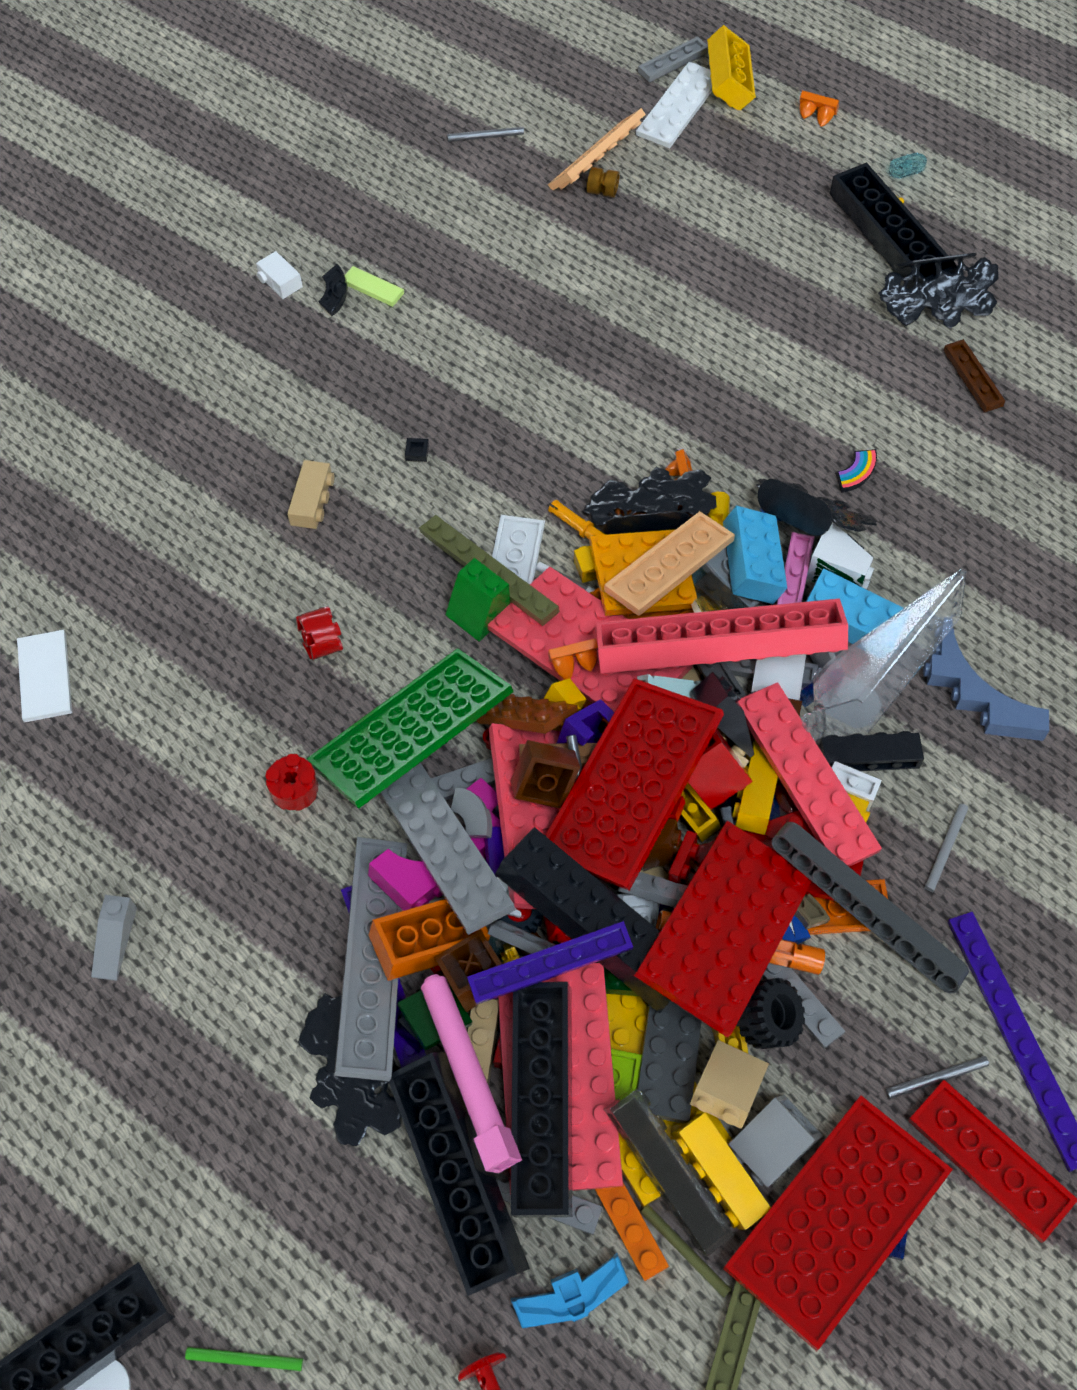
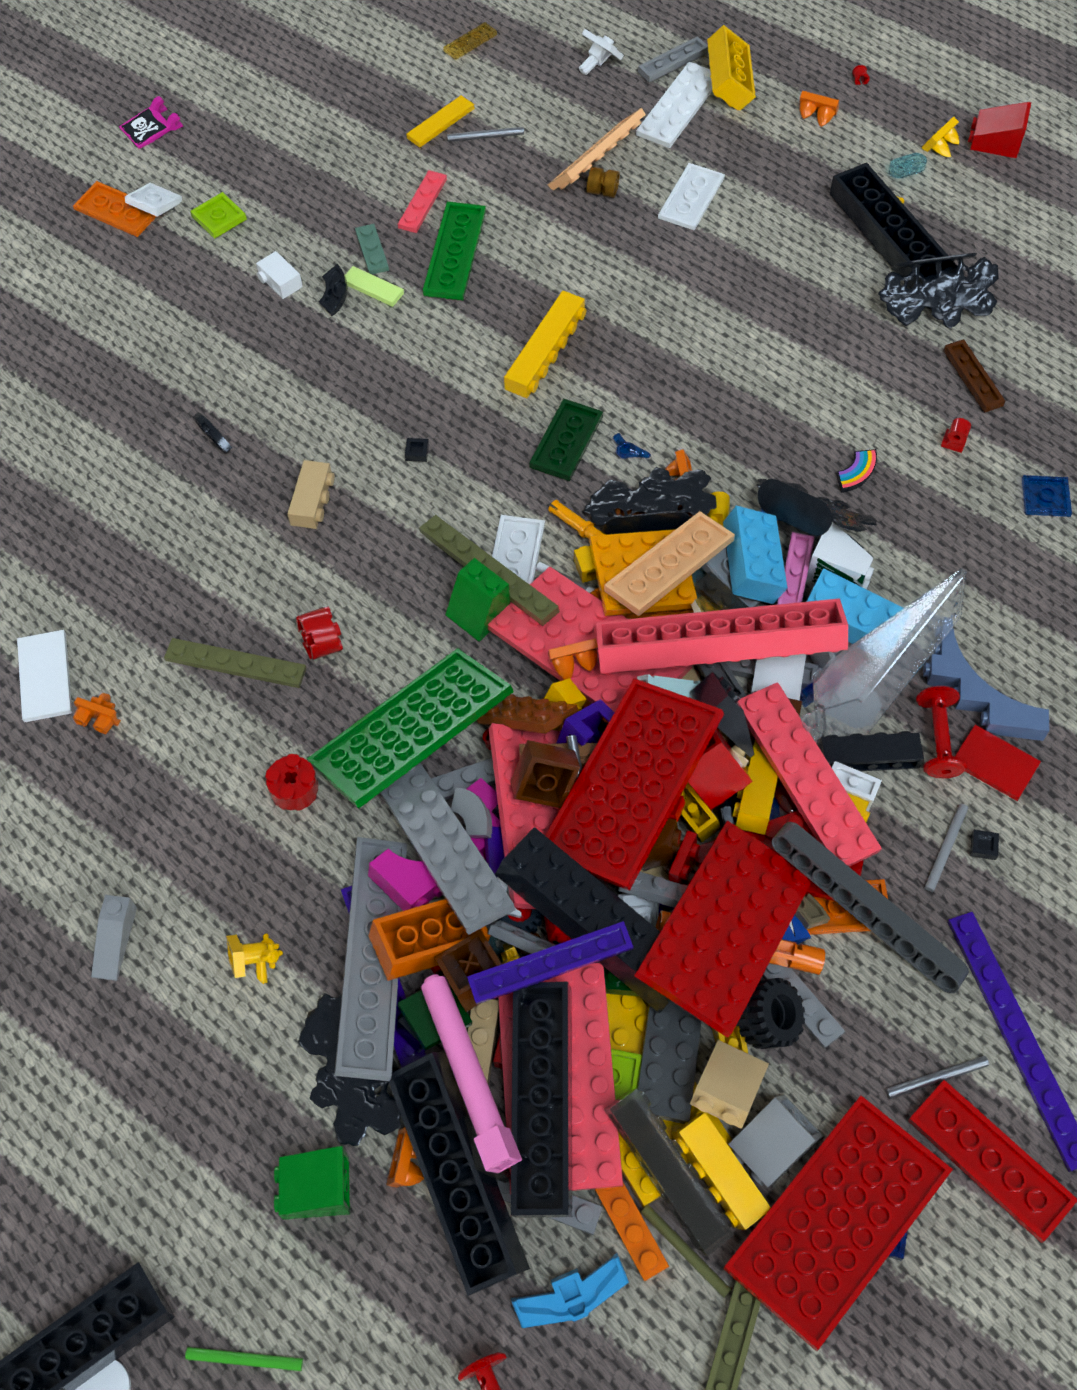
none -> orange tile [73,181,157,237]
none -> orange hips [73,693,121,735]
none -> flag [119,96,183,149]
none -> white tile [125,183,182,216]
none -> olive plate [164,638,307,688]
none -> lime plate [190,192,247,239]
none -> black tile [193,412,232,453]
none -> yellow piece [226,933,283,984]
none -> green slope [274,1146,350,1220]
none -> sand green plate [355,224,389,274]
none -> orange tile [386,1127,424,1188]
none -> coral plate [398,170,447,233]
none -> yellow tile [406,95,475,147]
none -> green plate [423,201,486,301]
none -> clear yellow tile [443,22,497,60]
none -> yellow brick [504,290,587,398]
none -> dark green plate [529,398,603,481]
none -> white piece [579,29,624,75]
none -> clear blue animal [613,433,651,459]
none -> white tile [658,163,725,230]
none -> red axle [852,65,870,85]
none -> red hose [916,686,968,778]
none -> yellow tile [921,117,959,157]
none -> red leg [941,418,971,453]
none -> red tile [955,725,1041,801]
none -> red slope [968,102,1032,158]
none -> black plate [970,829,999,860]
none -> clear blue tile [1022,475,1072,517]

